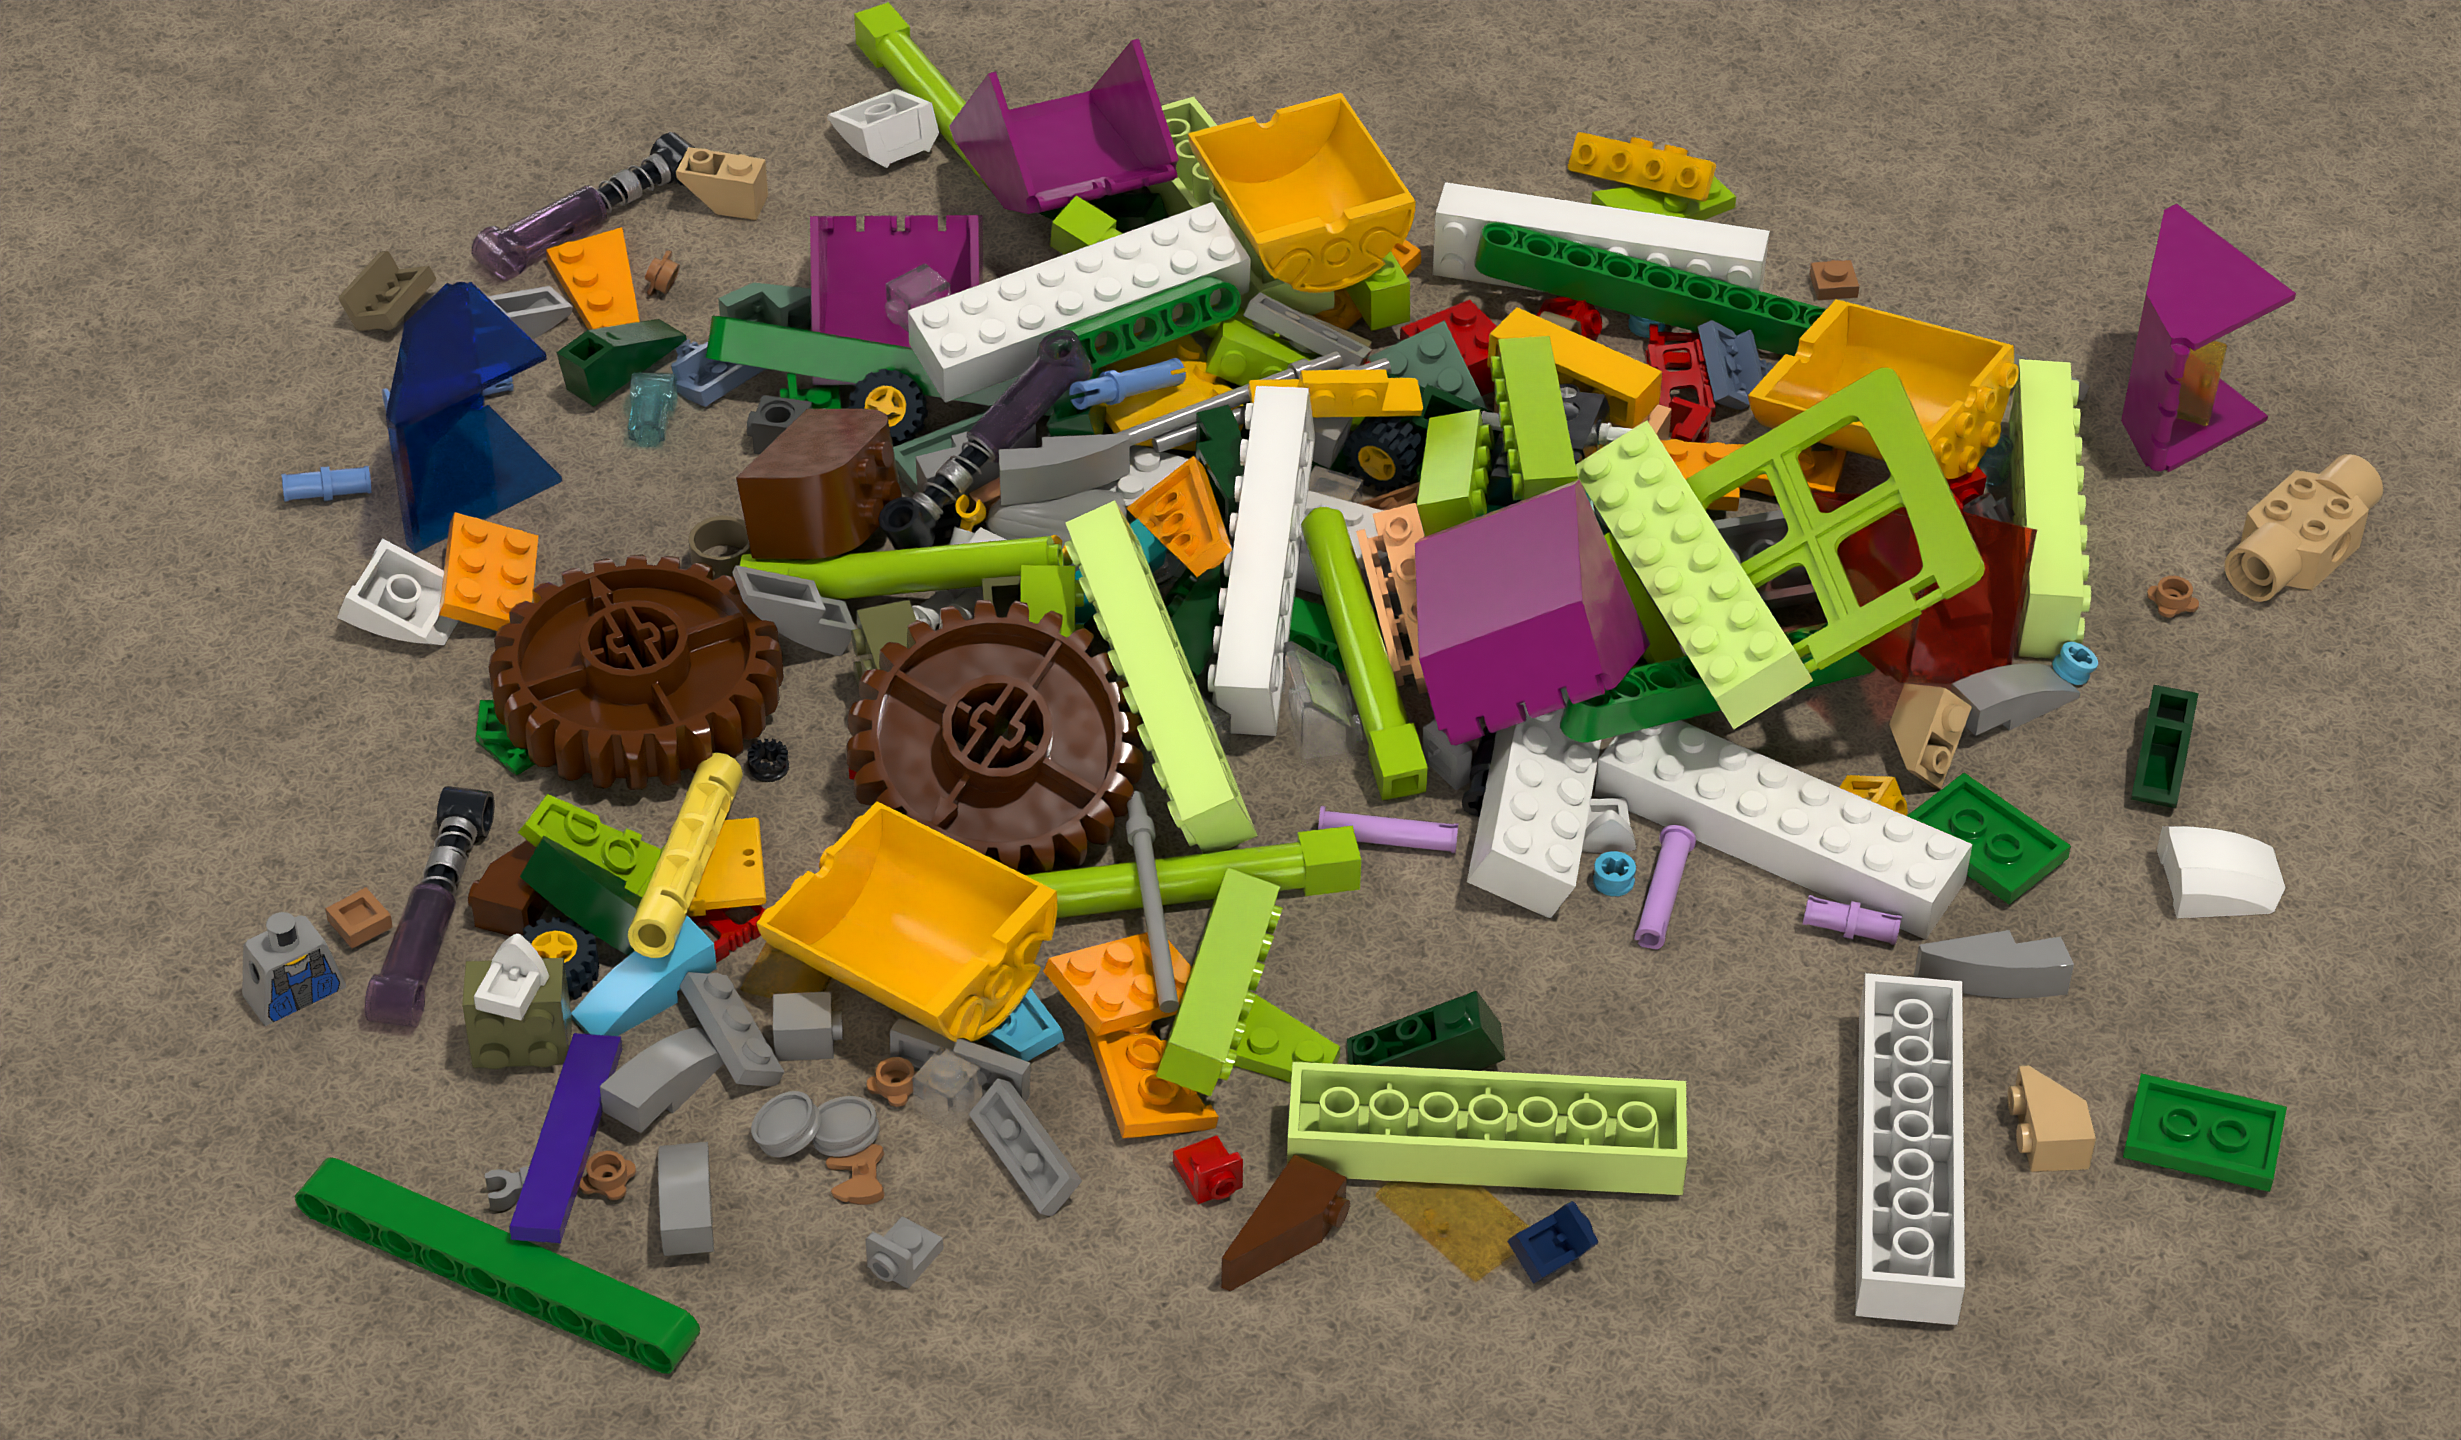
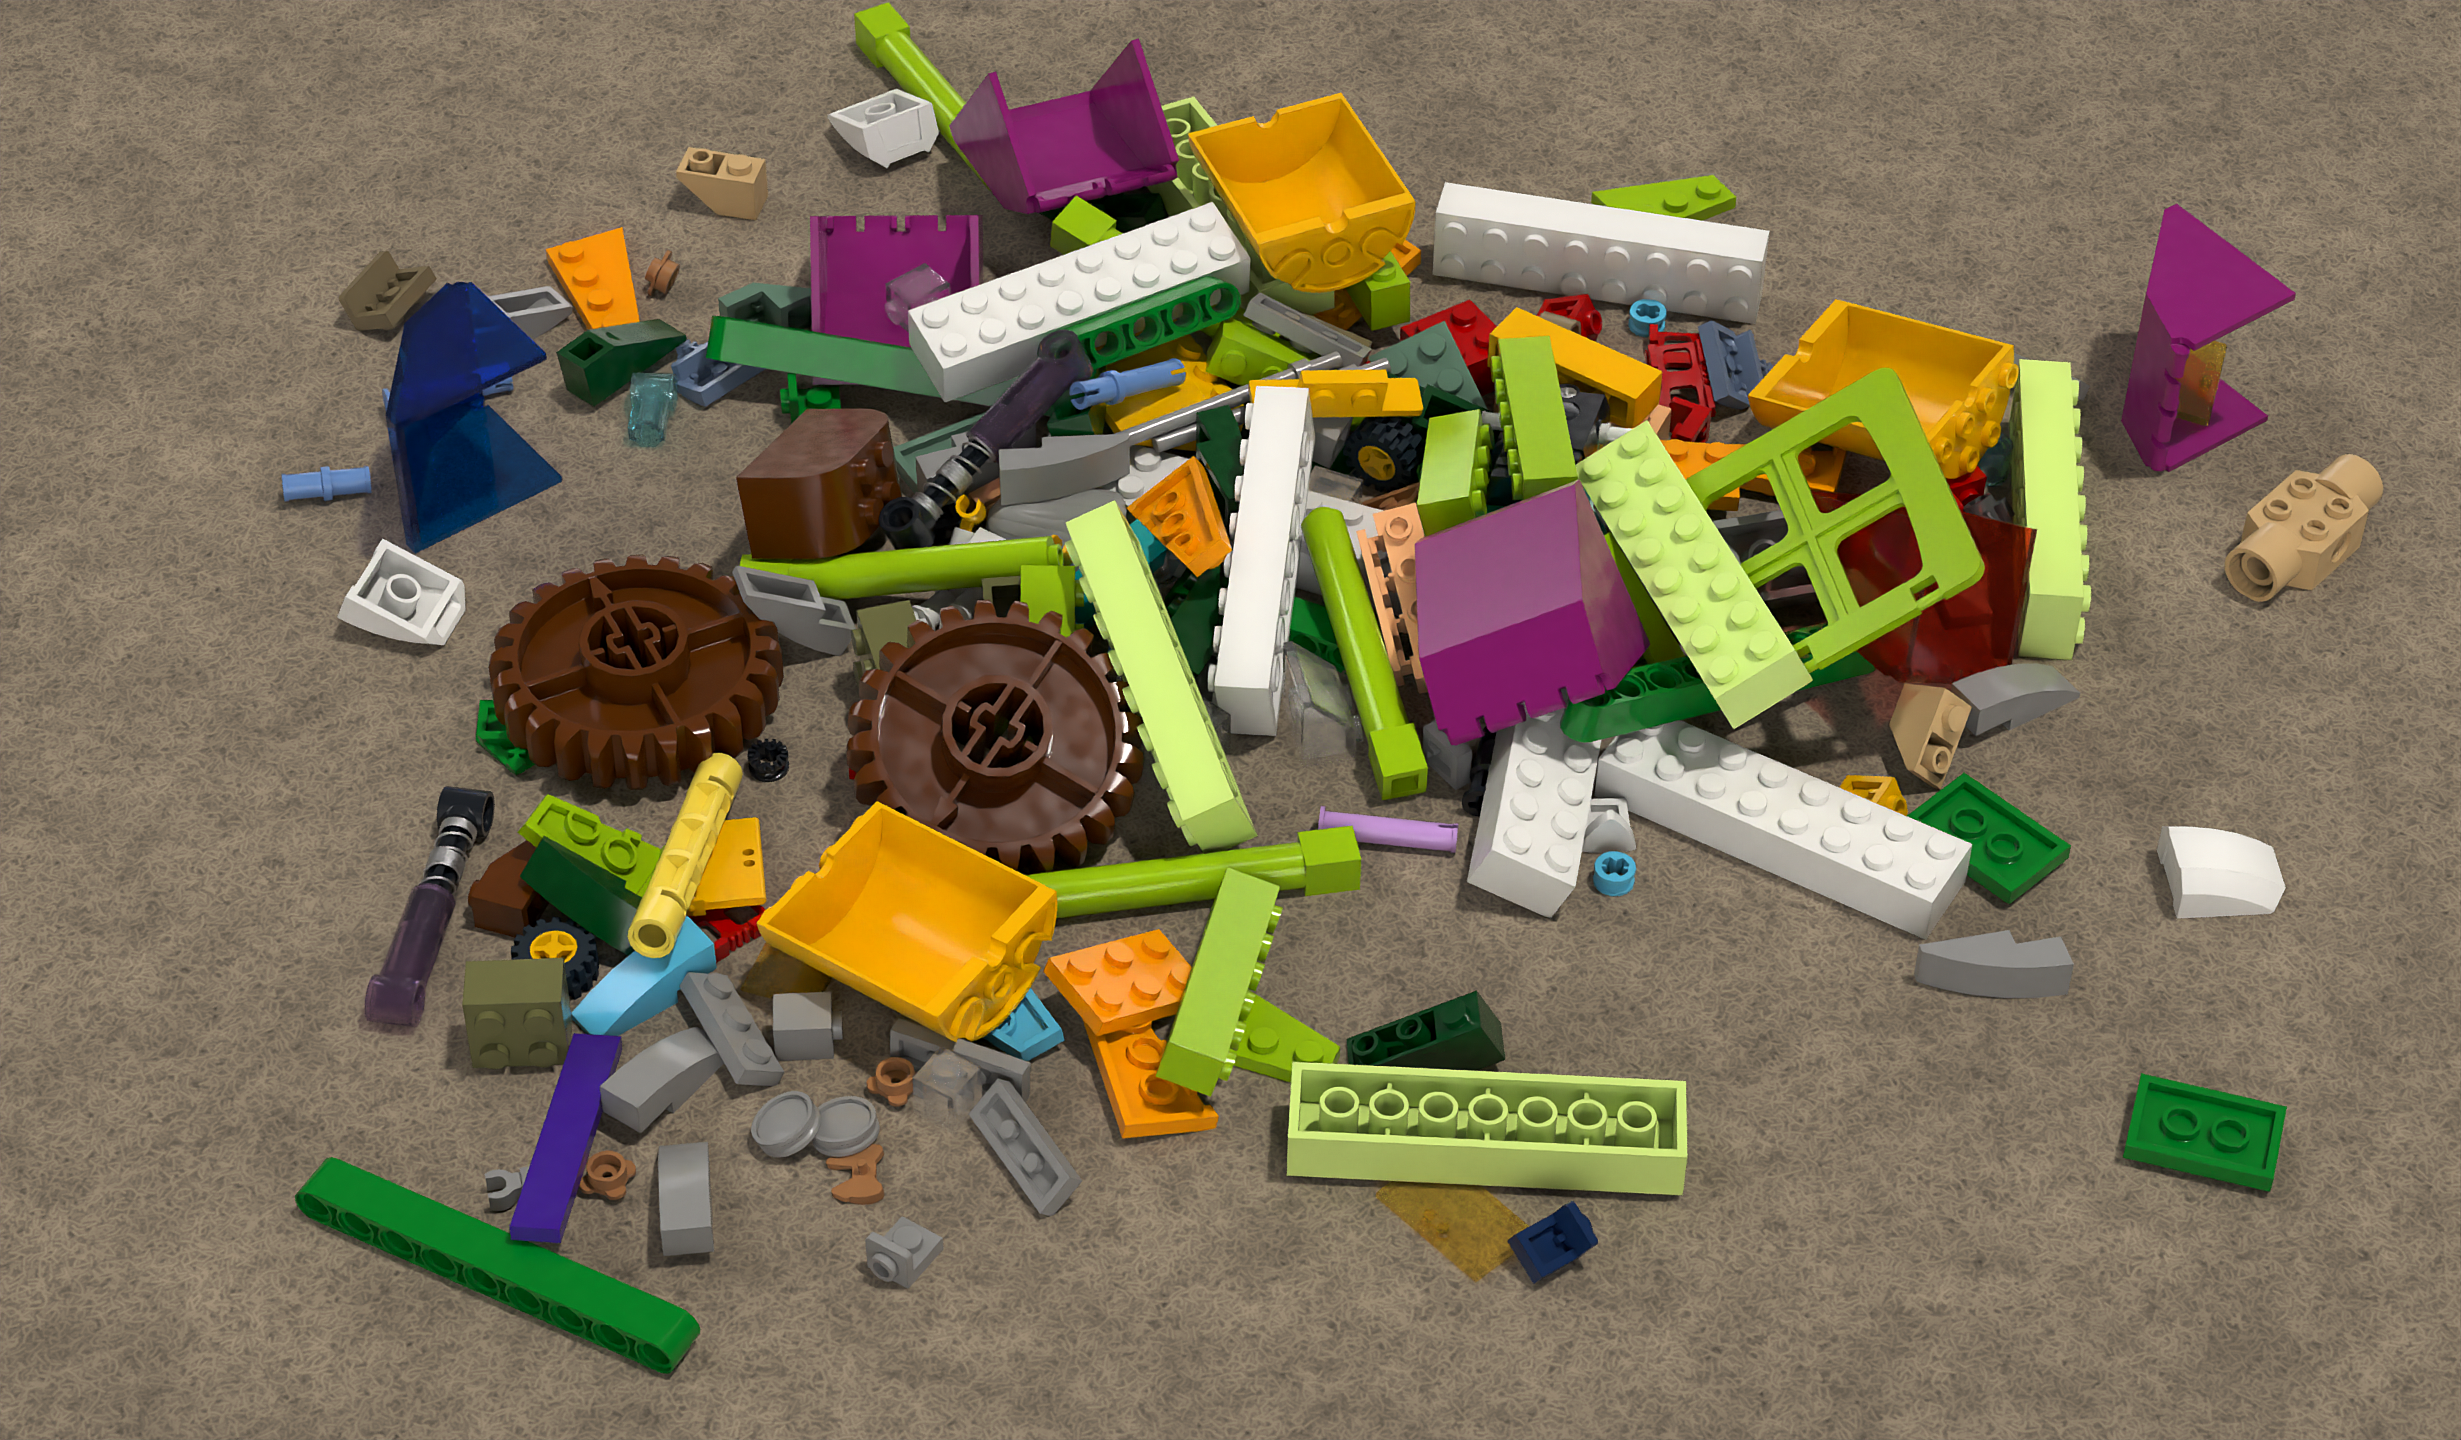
torso [242,912,346,1026] -> none
medium nougat plate [325,887,393,949] -> none
light orange plate [439,512,539,631] -> none
clear purple piece [471,132,695,281] -> none
white tile [474,934,549,1020] -> none
dark tan piece [688,515,751,580] -> none
dark grey brick [747,395,812,454] -> none
black wheel [848,369,928,446] -> none
light grey bar [1126,791,1179,1013] -> none
red bracket [1173,1135,1243,1204] -> none
reddish brown slope [1221,1155,1350,1291] -> none
green beam [1474,222,1826,356] -> none
yellow bracket [1568,132,1716,202] -> none
lavender pin [1635,825,1696,949] -> none
lavender pin [1802,895,1902,945] -> none
medium nougat plate [1810,260,1859,300] -> none
white brick [1855,973,1965,1325] -> none
tan slope [2007,1066,2096,1172] -> none
medium azure bush [2052,642,2098,685] -> none
dark green slope [2131,684,2199,809] -> none
medium nougat plate [2147,576,2199,618] -> none

